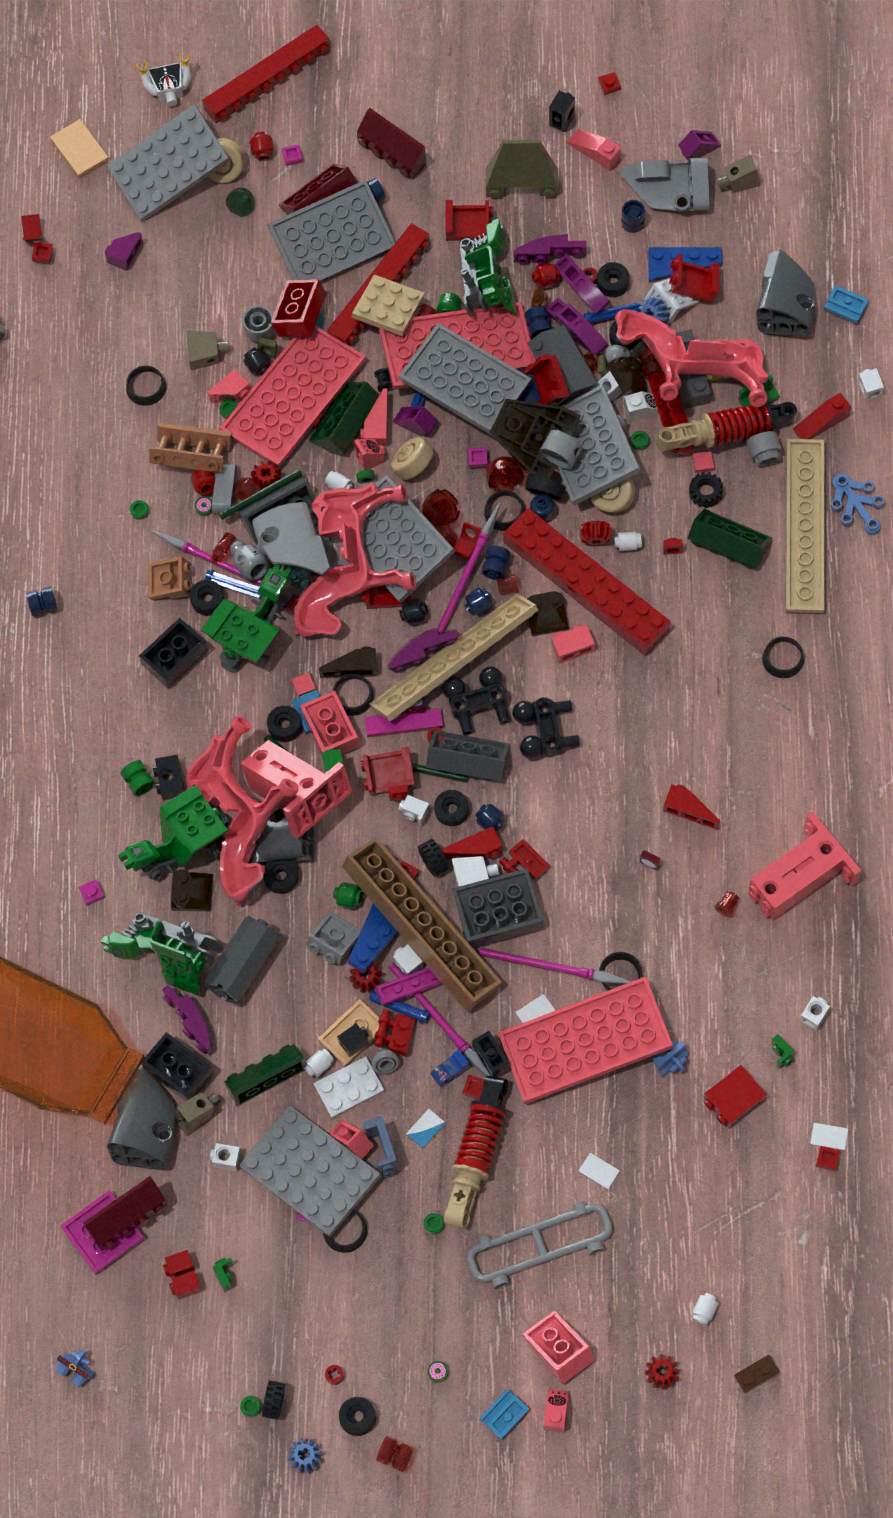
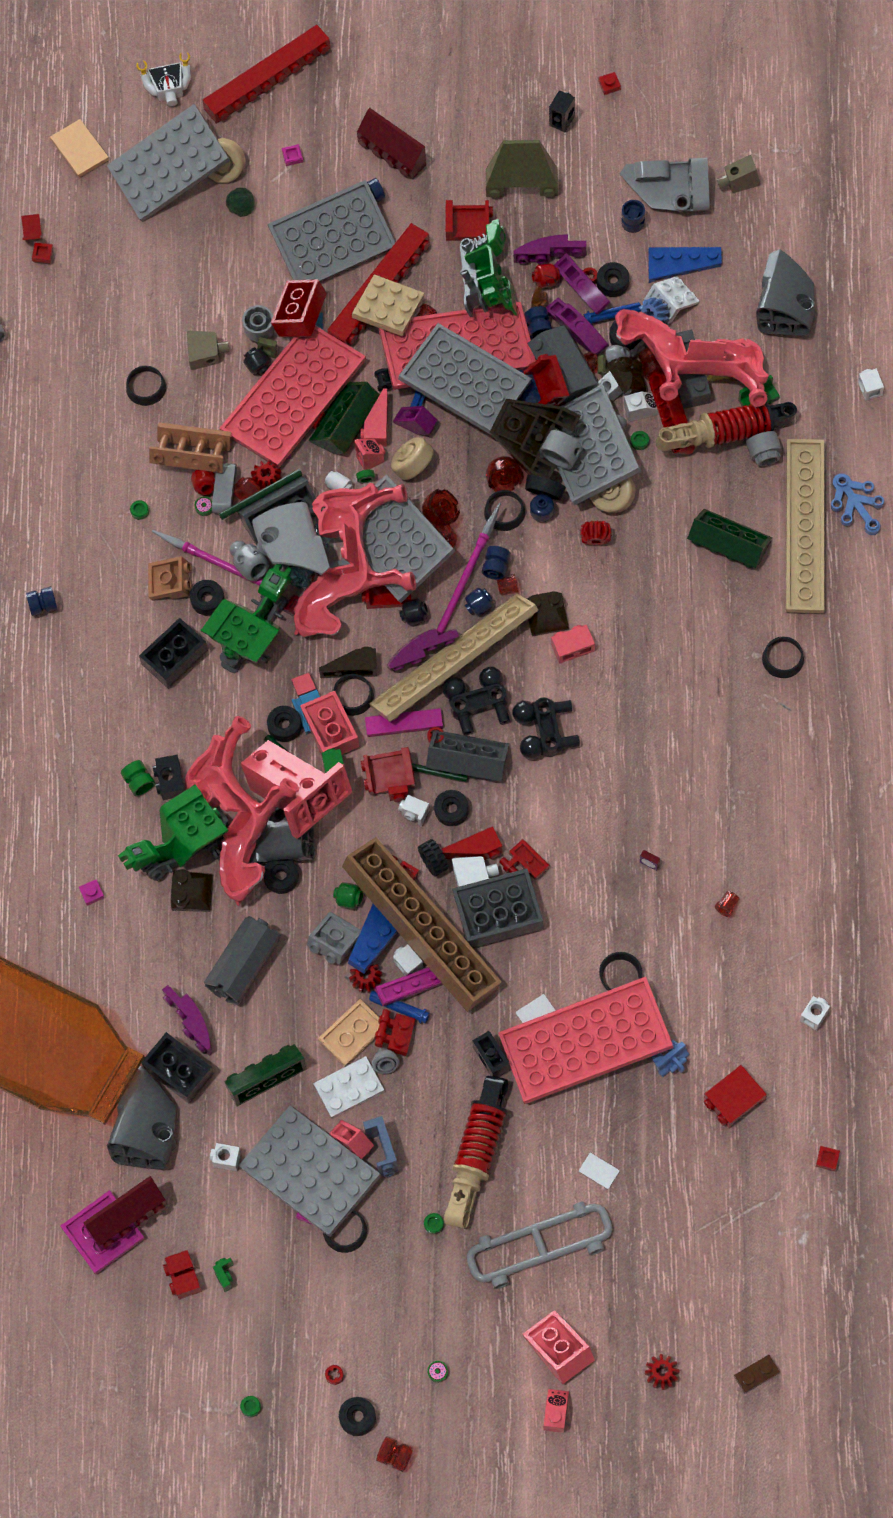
medium blue hips [56,1350,96,1387] -> none
green piece [101,912,223,996] -> none
magenta slope [105,232,143,271] -> none
dark tan torso [175,1092,221,1136] -> none
axle [205,569,261,598] -> none
coral slope [208,369,251,403] -> none
clear red bar [211,532,236,564] -> none
green tile [219,400,237,419] -> none
red head [249,132,274,160] -> none
black tyre [262,1380,285,1420] -> none
dark red slope [279,163,358,215] -> none
medium blue gear [287,1438,322,1474] -> none
white brick [304,1049,334,1077] -> none
black brick [337,1023,369,1057] -> none
dark pink piece [389,963,491,1076] -> none
tile [406,697,426,714] -> none
sticker [406,1109,445,1148] -> none
blue leg [430,1049,469,1087] -> none
green head [436,292,462,314] -> none
red bracket [453,522,481,559] -> none
red plate [462,1075,484,1100] -> none
dark pink plate [468,447,488,468] -> none
dark blue head [475,804,504,831] -> none
dark azure plate [479,1389,529,1440] -> none
dark pink piece [480,948,631,984] -> none
red brick [503,508,671,656] -> none
coral slope [567,129,621,171] -> none
white brick [614,531,642,551] -> none
red plate [663,538,683,555] -> none
red slope [663,784,720,830] -> none
red panel [669,254,720,303] -> none
magenta slope [678,130,721,159] -> none
black tyre [689,472,723,508] -> none
white brick [692,1293,719,1325] -> none
coral tile [693,451,714,473] -> none
coral brick [749,811,861,921] -> none
green bracket [771,1034,794,1069] -> none
red slope [793,392,851,439] -> none
white sticker [810,1123,848,1150] -> none
dark azure plate [824,285,868,324] -> none

